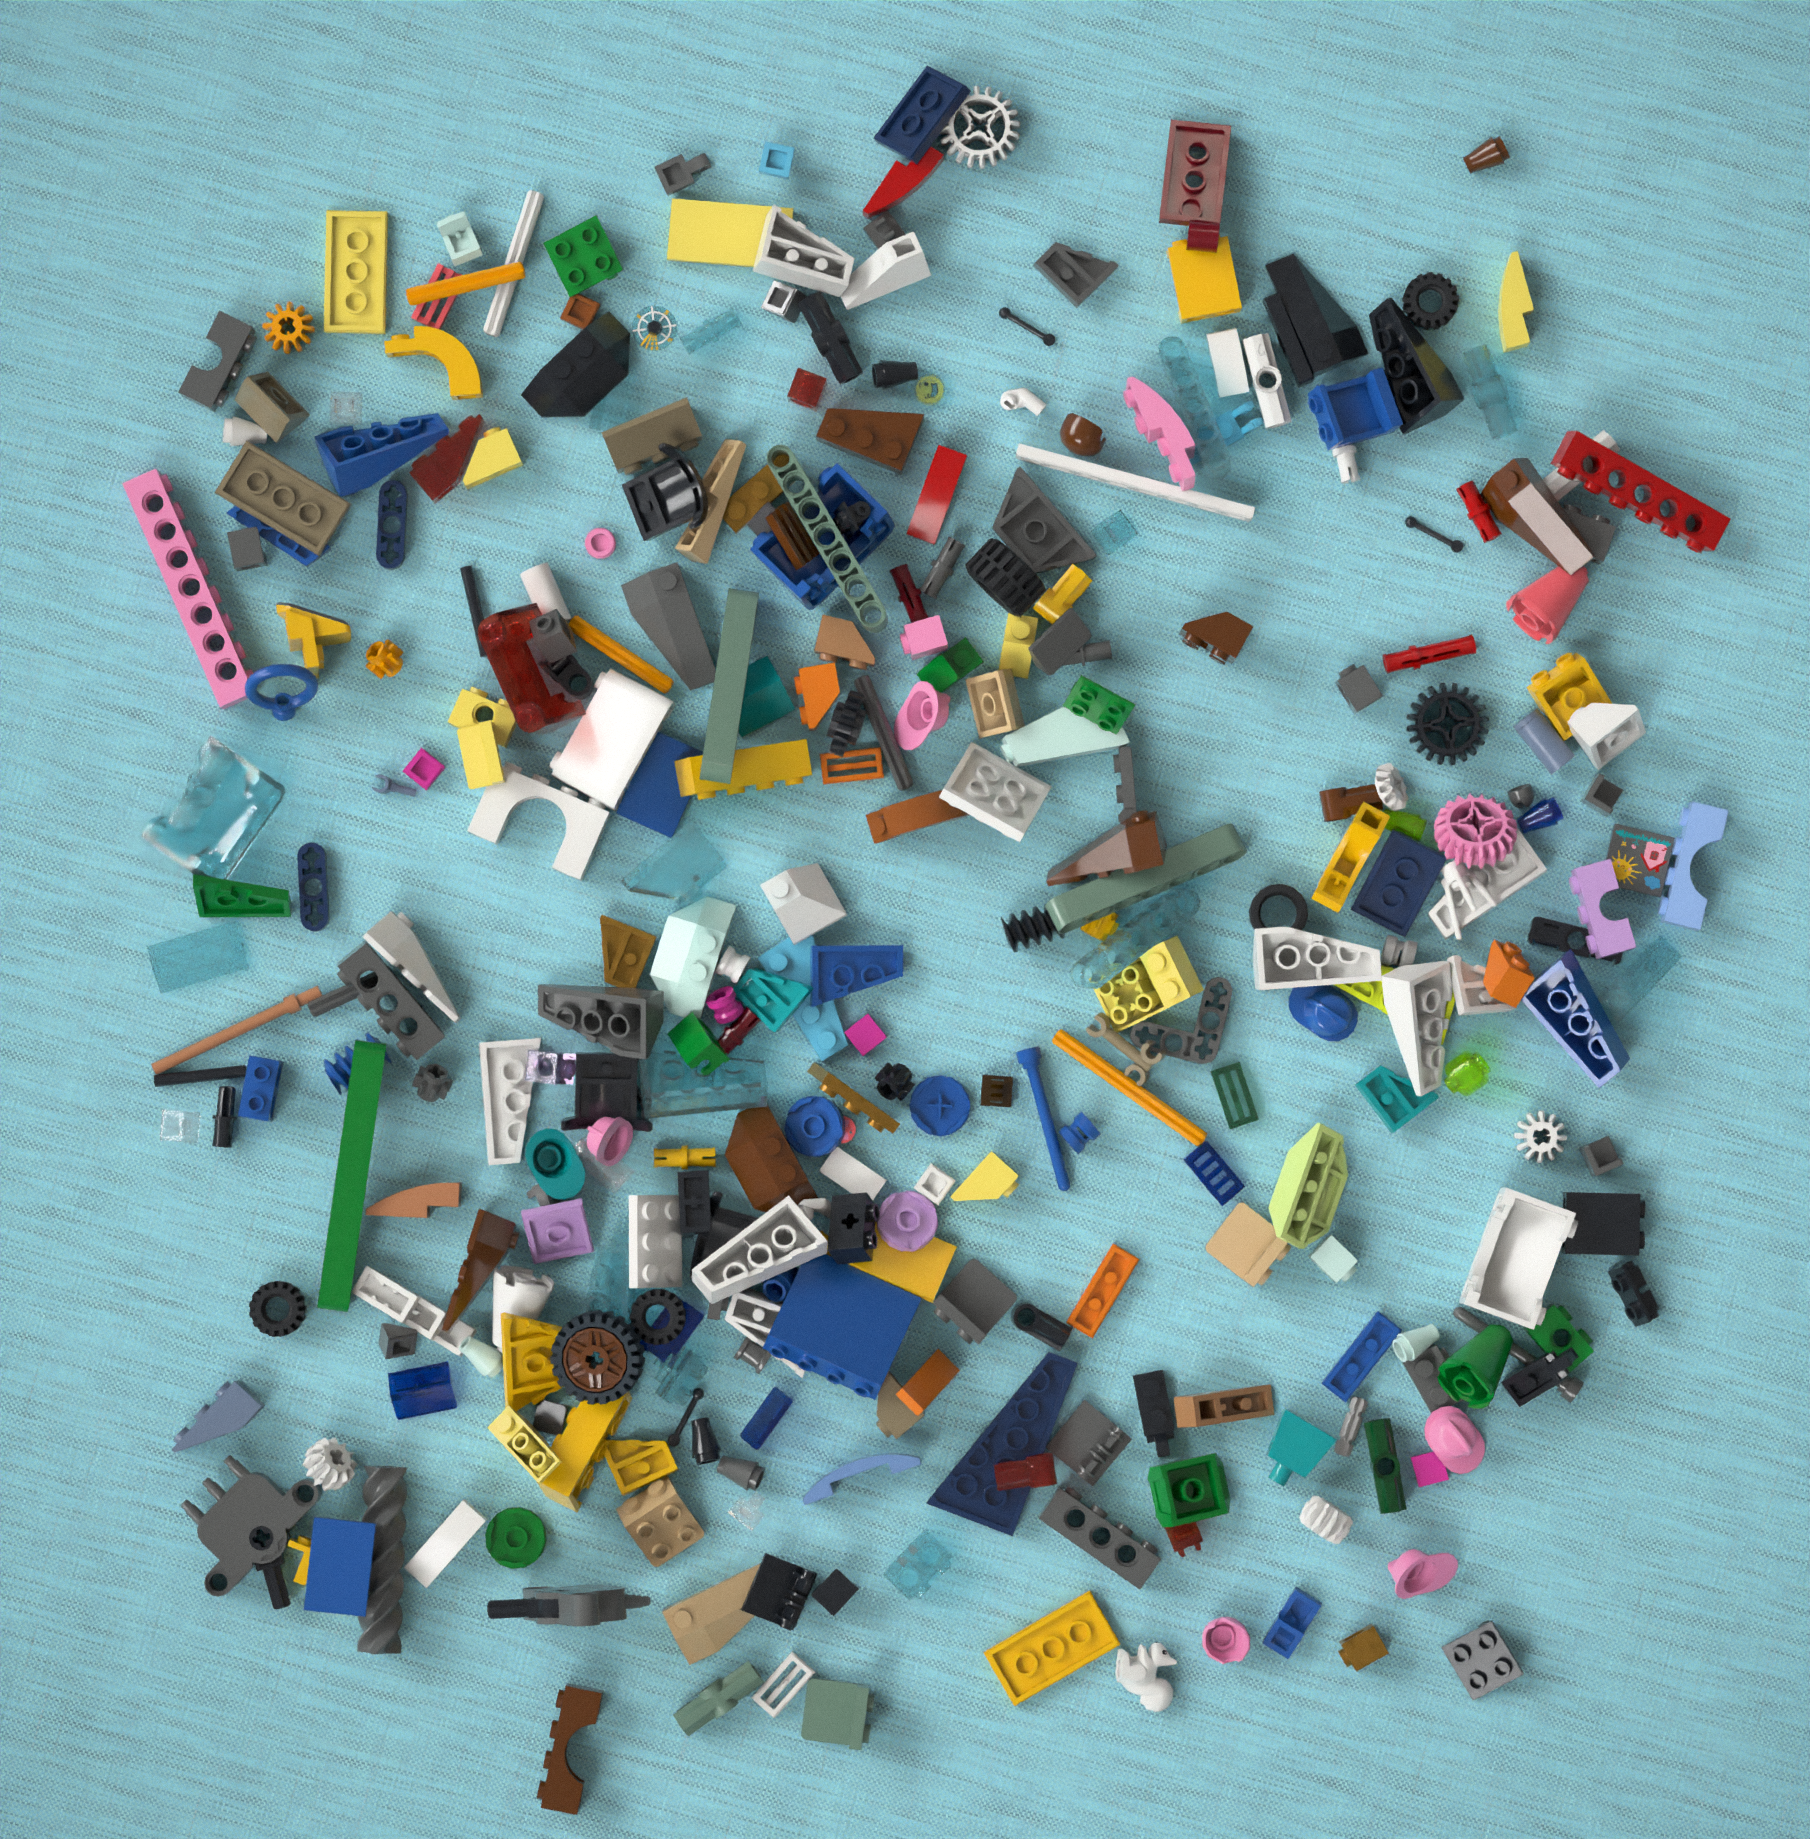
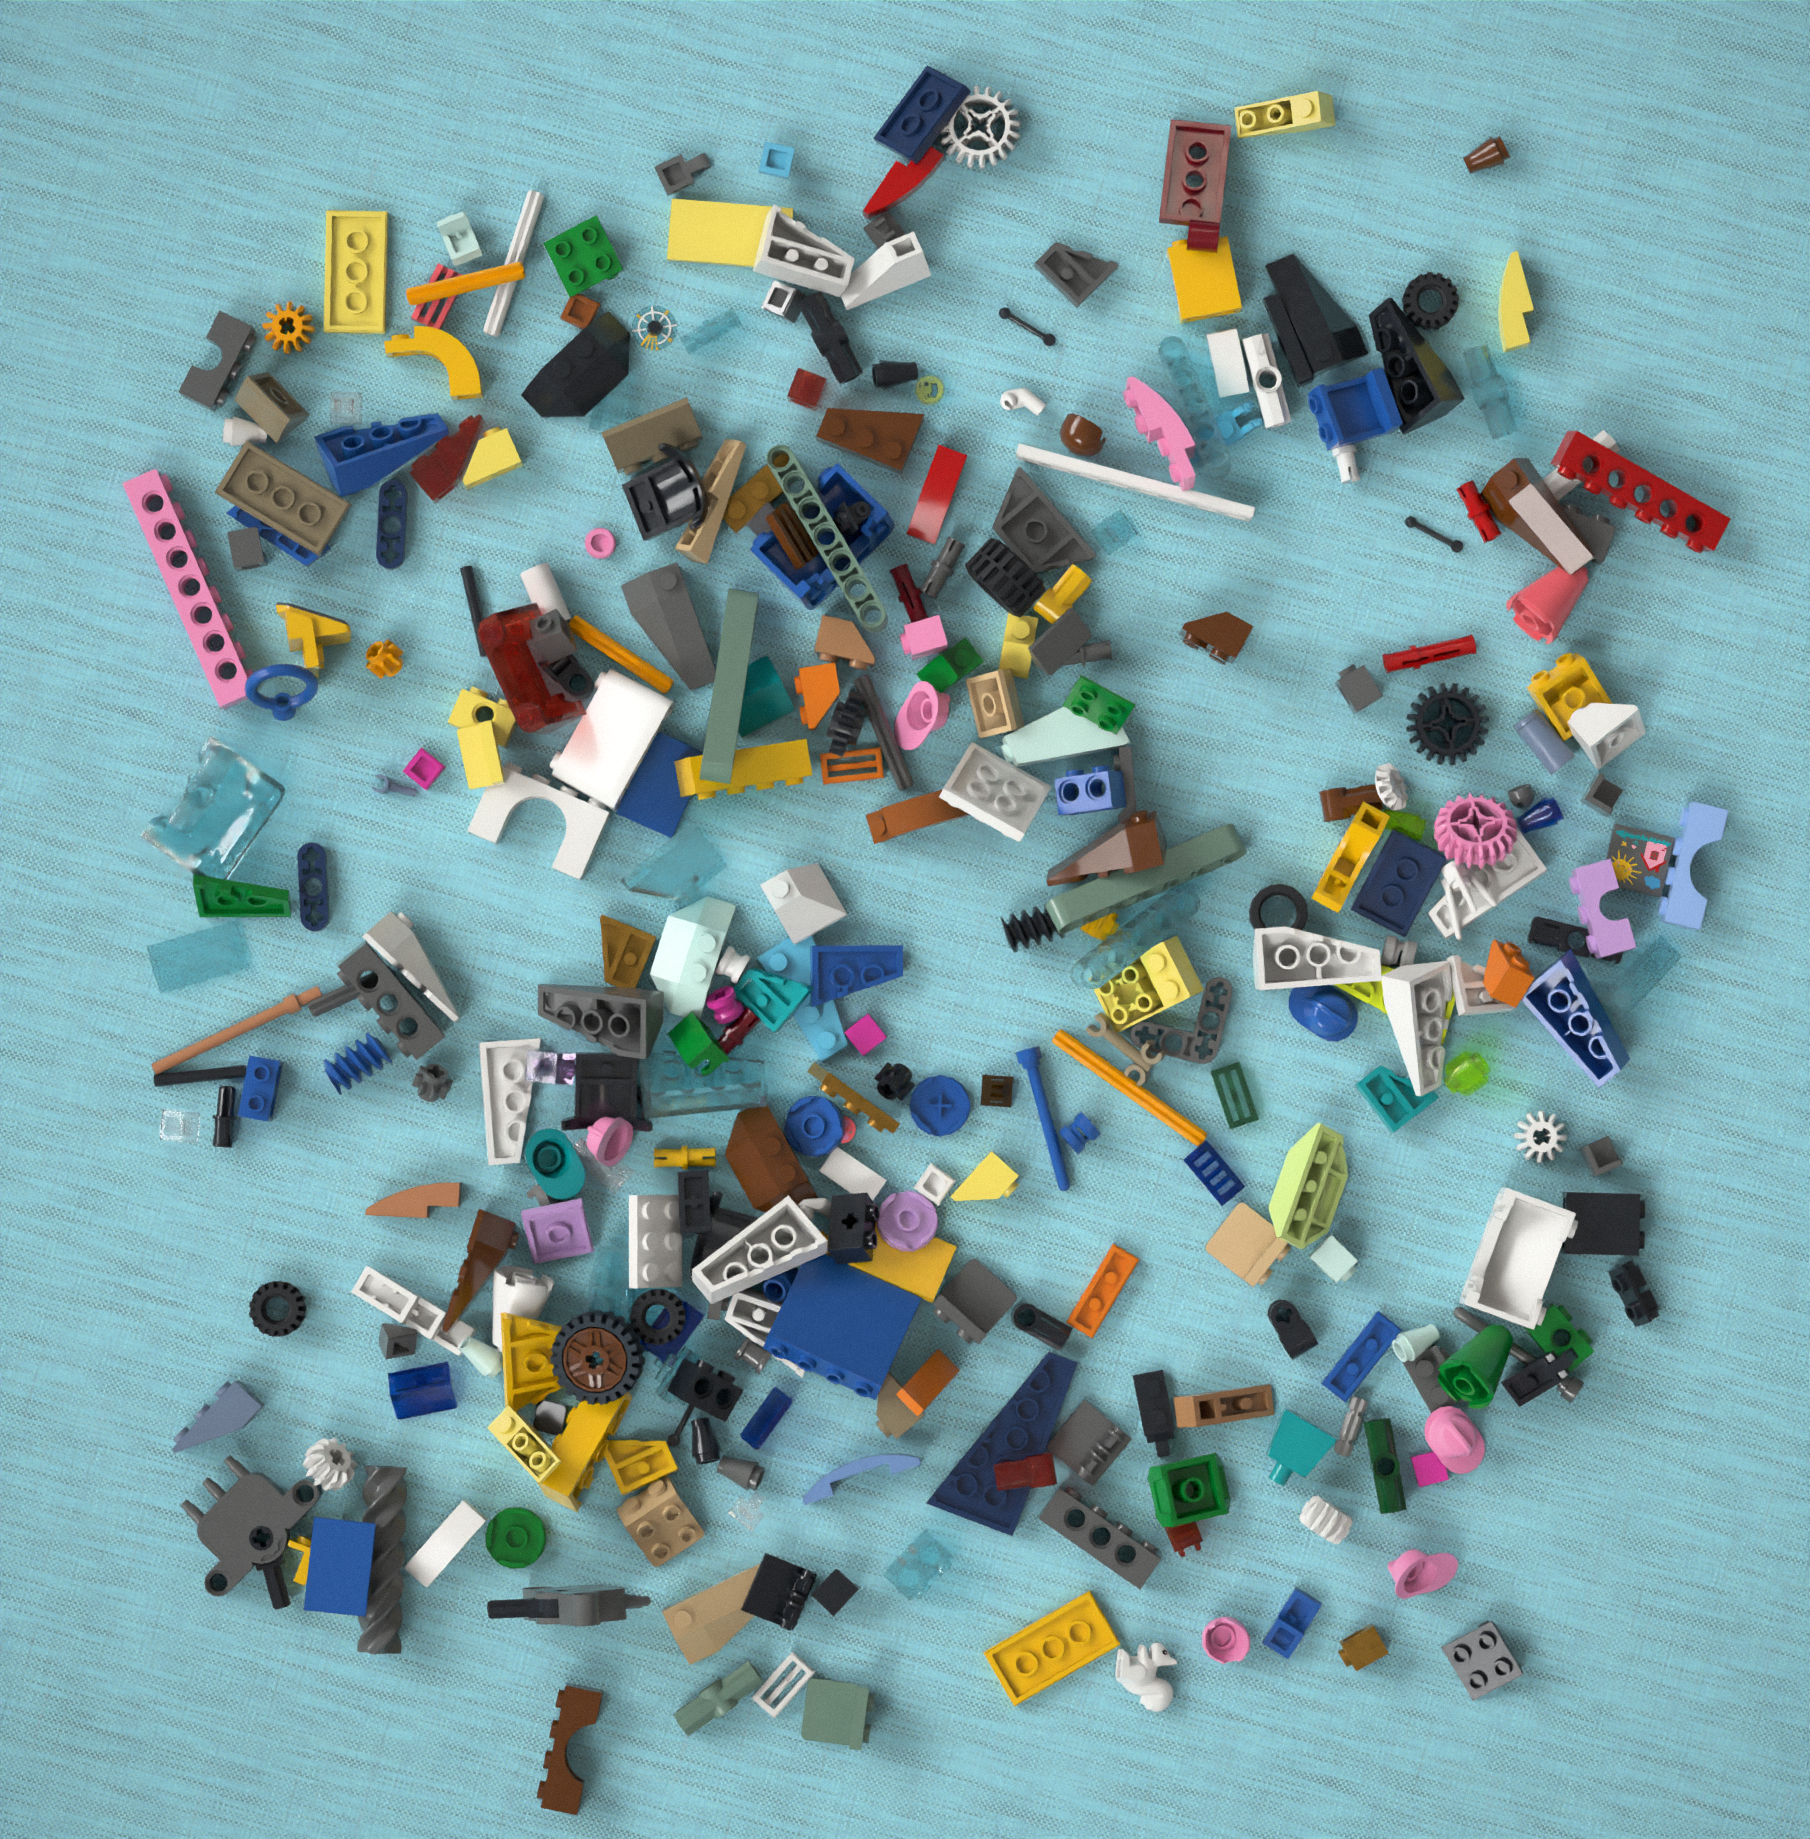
green beam [317,1040,386,1312] -> none
none -> black brick [667,1358,743,1422]
none -> brick [1055,765,1127,815]
none -> light yellow slope [1234,91,1336,138]
none -> black piece [1267,1299,1318,1360]

